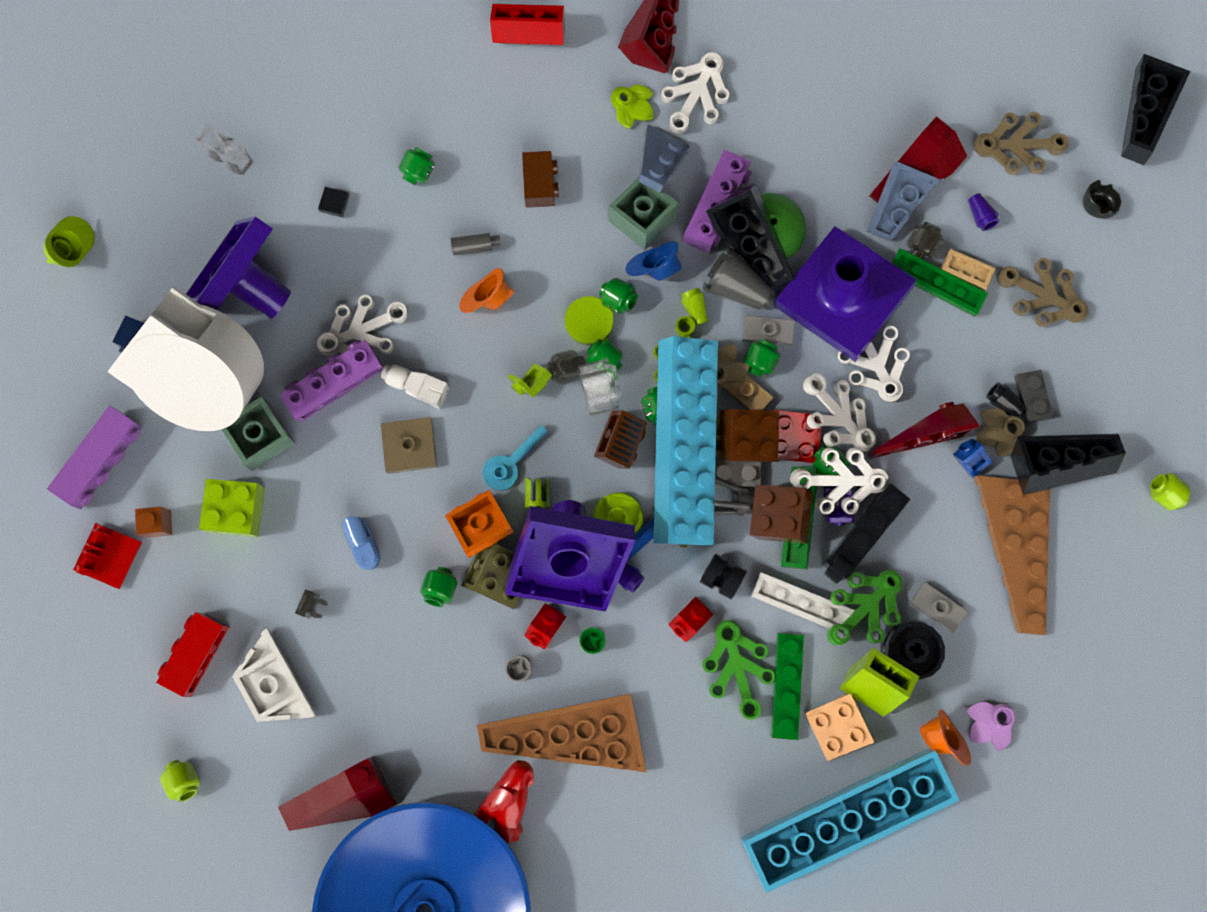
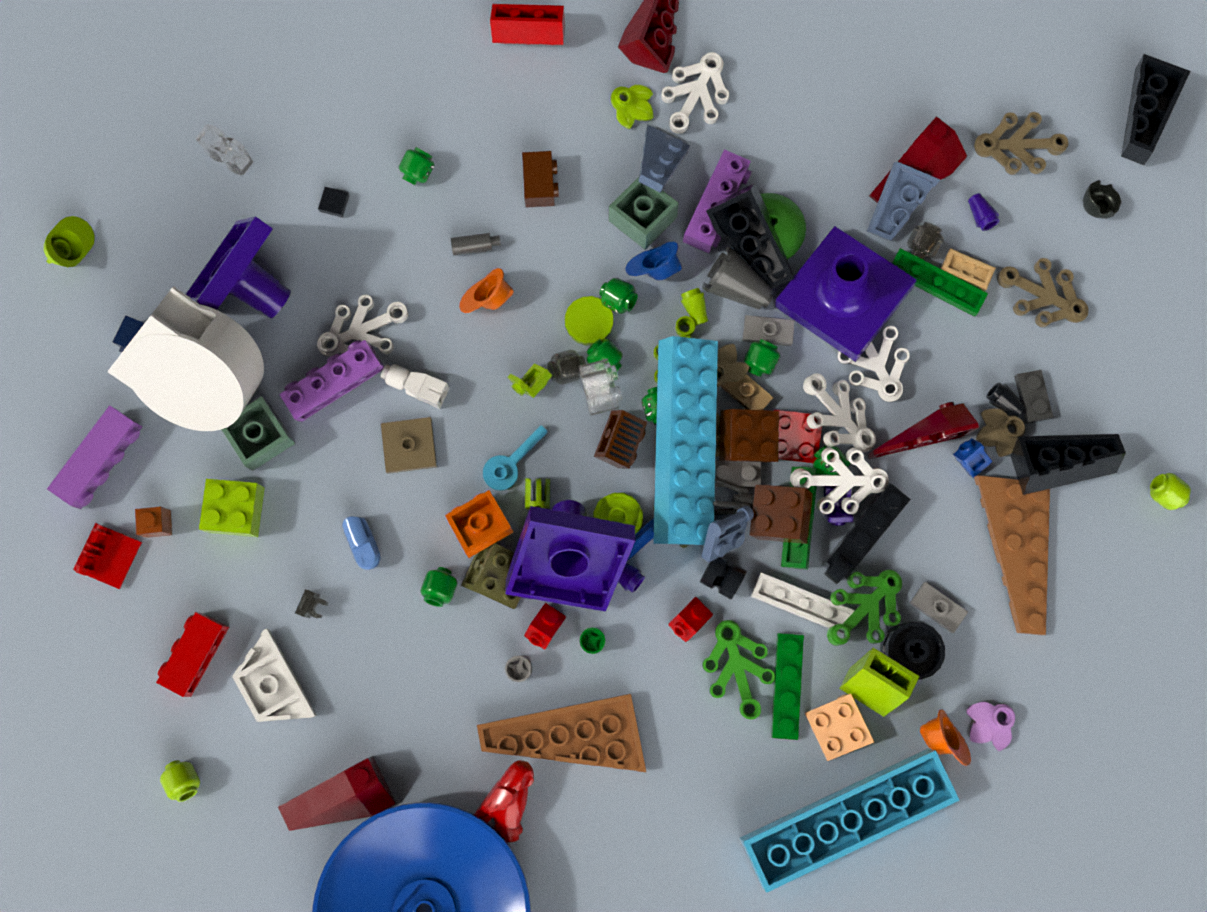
none -> sand blue plate [701,506,754,562]

